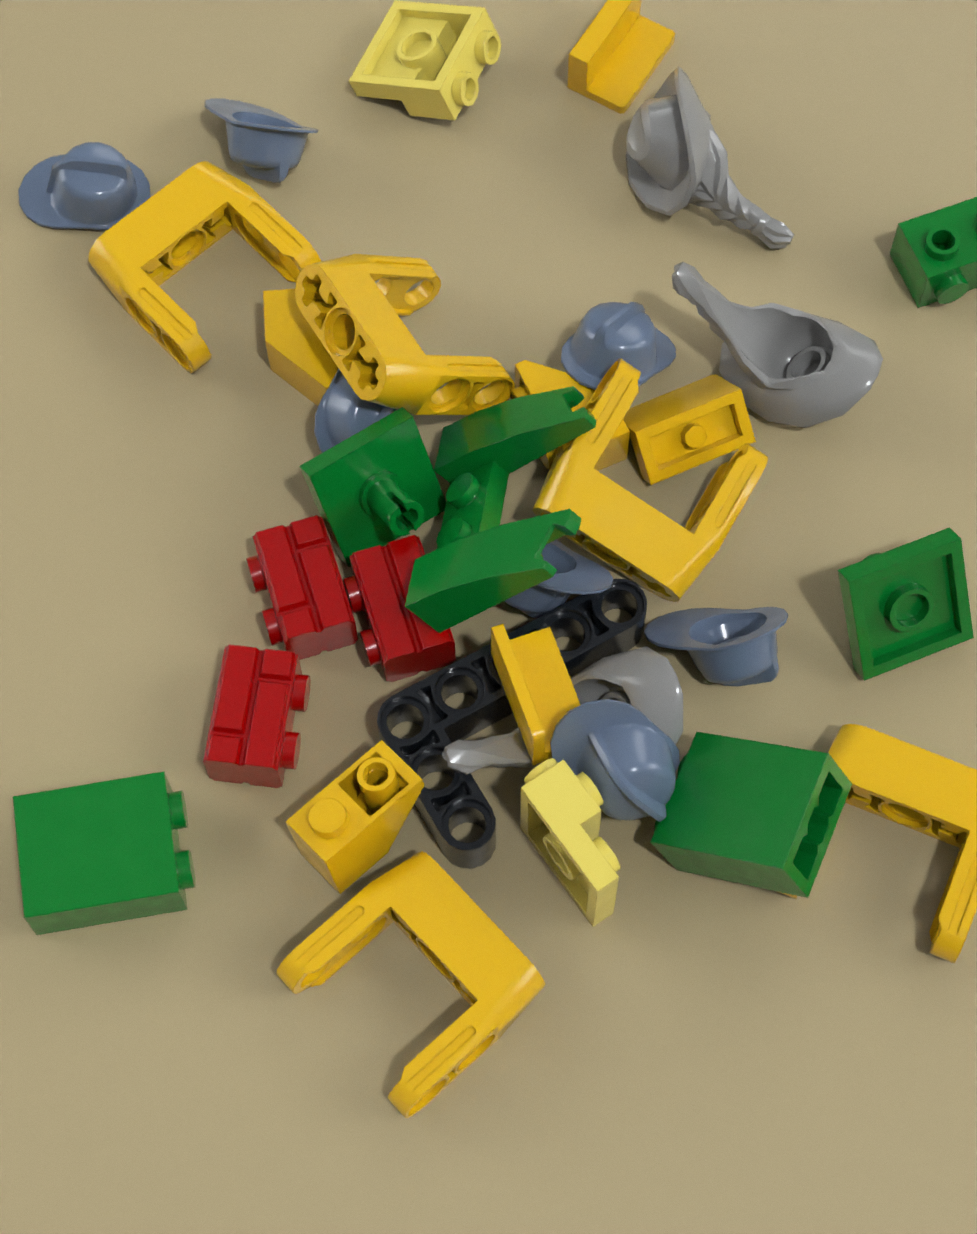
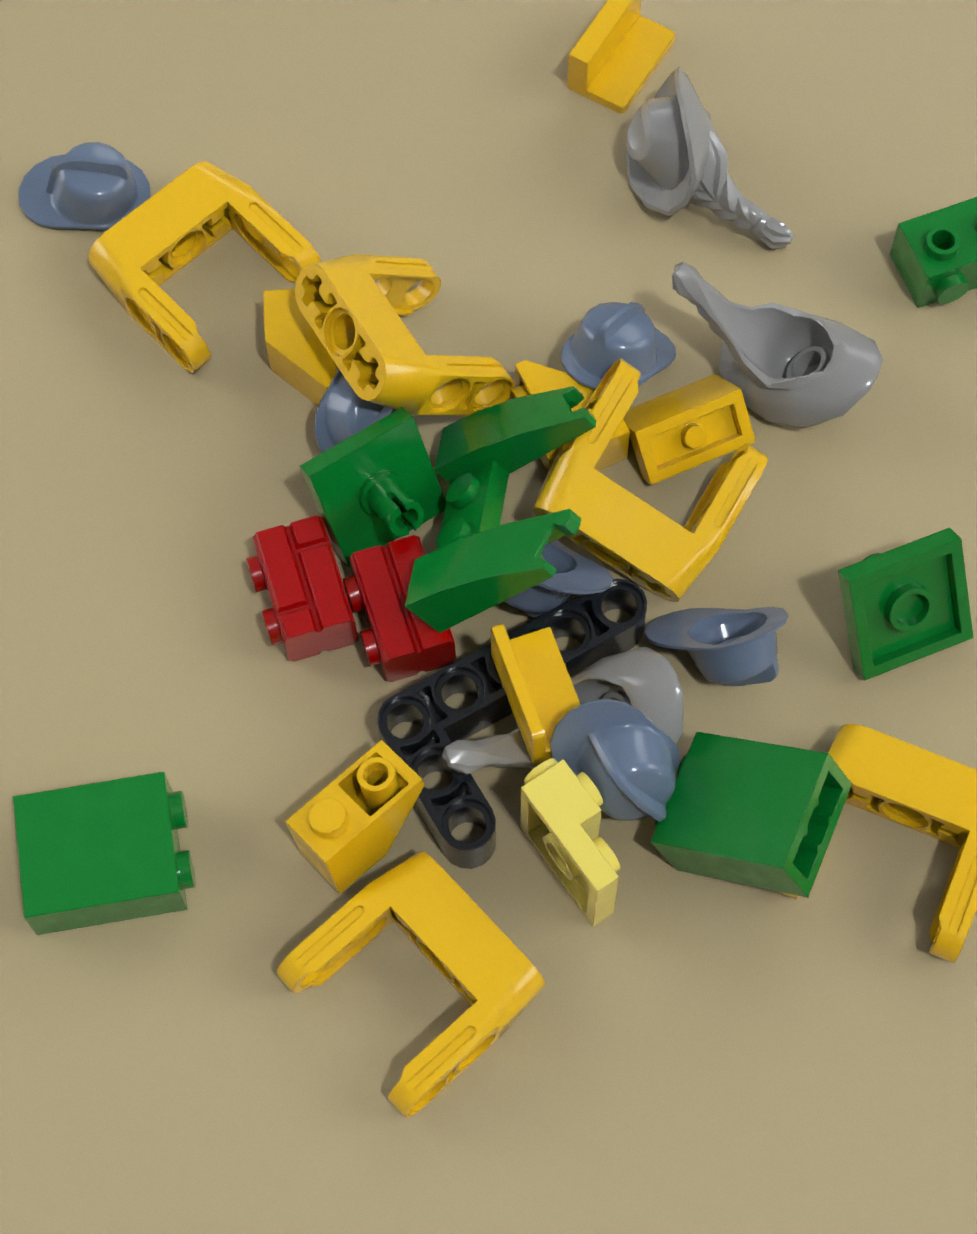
red brick [203,644,311,788] -> none
sand blue piece [205,98,318,183] -> none
light yellow plate [349,0,501,120] -> none

